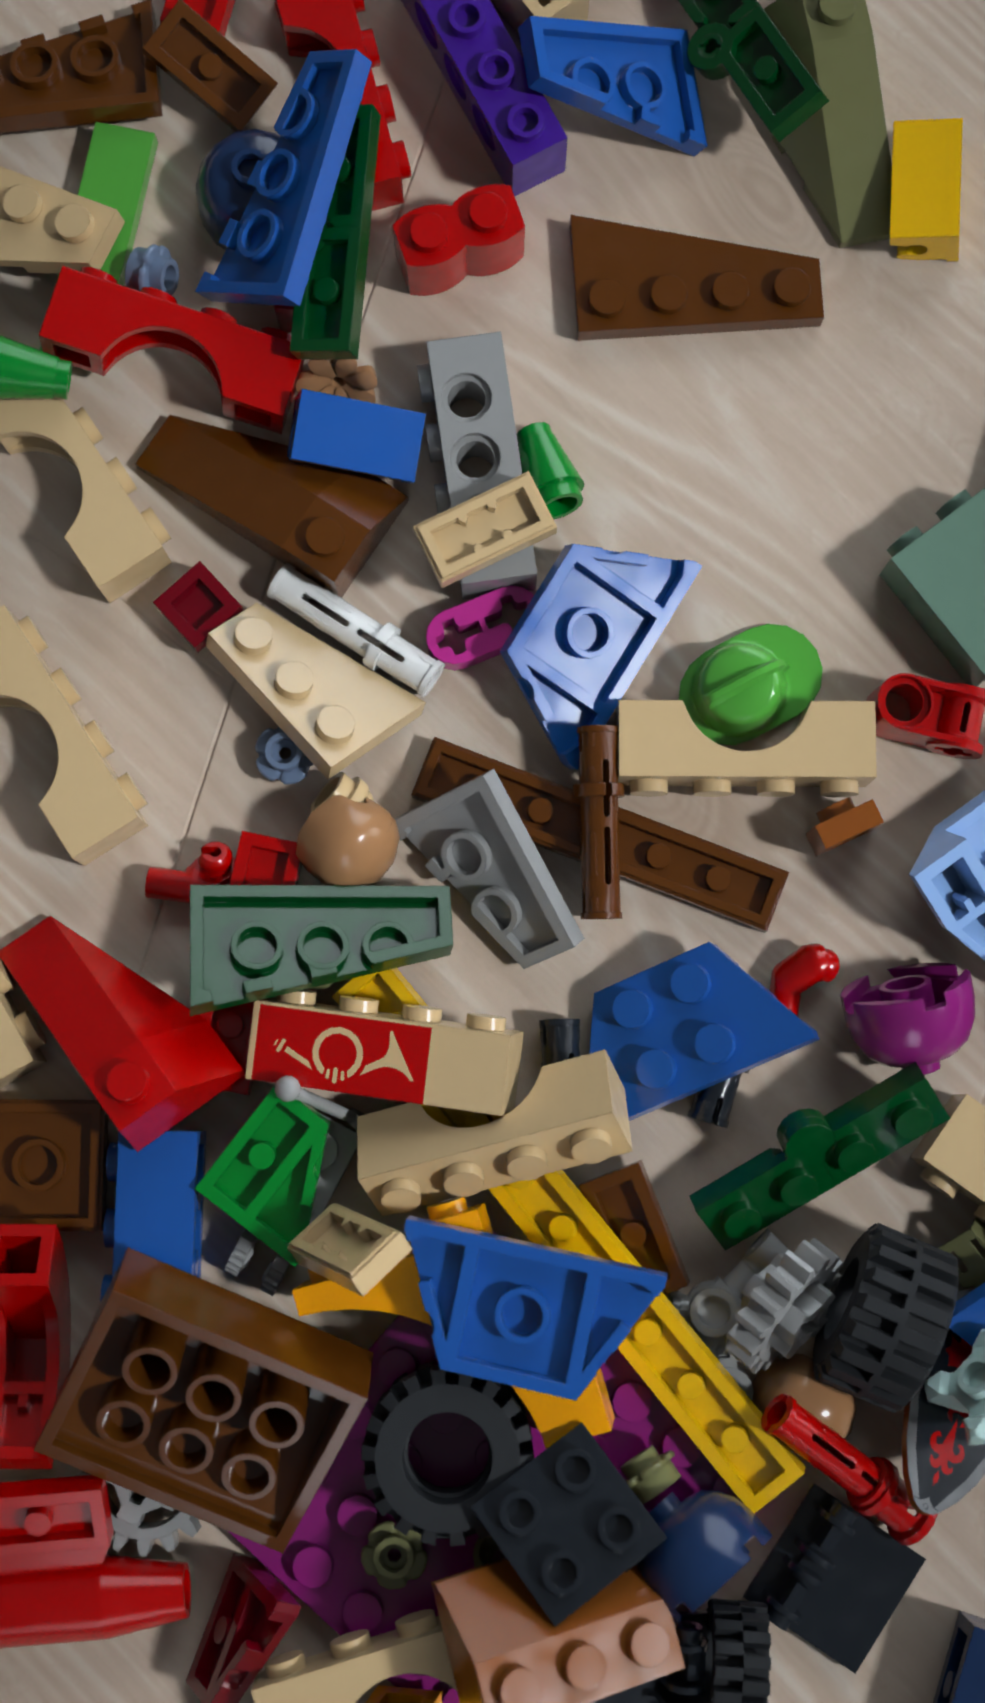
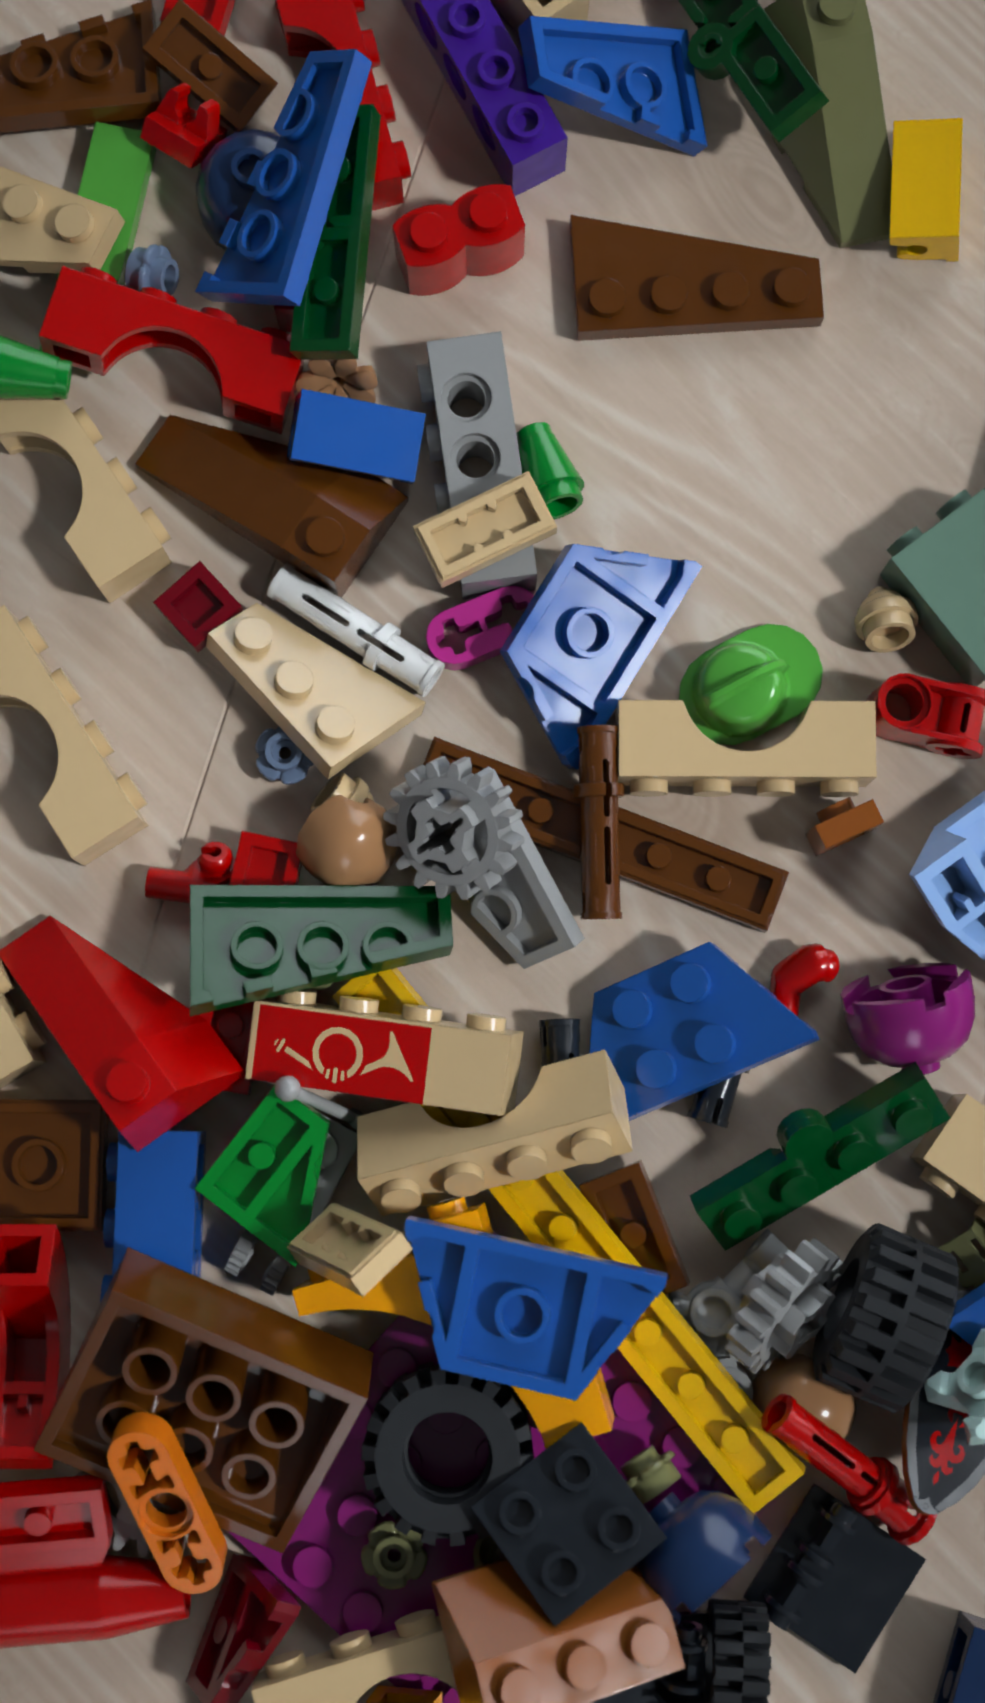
none -> orange beam [107,1412,227,1594]
none -> red tile [140,82,228,169]
none -> light grey gear [383,756,525,900]
none -> tan plate [854,586,919,653]

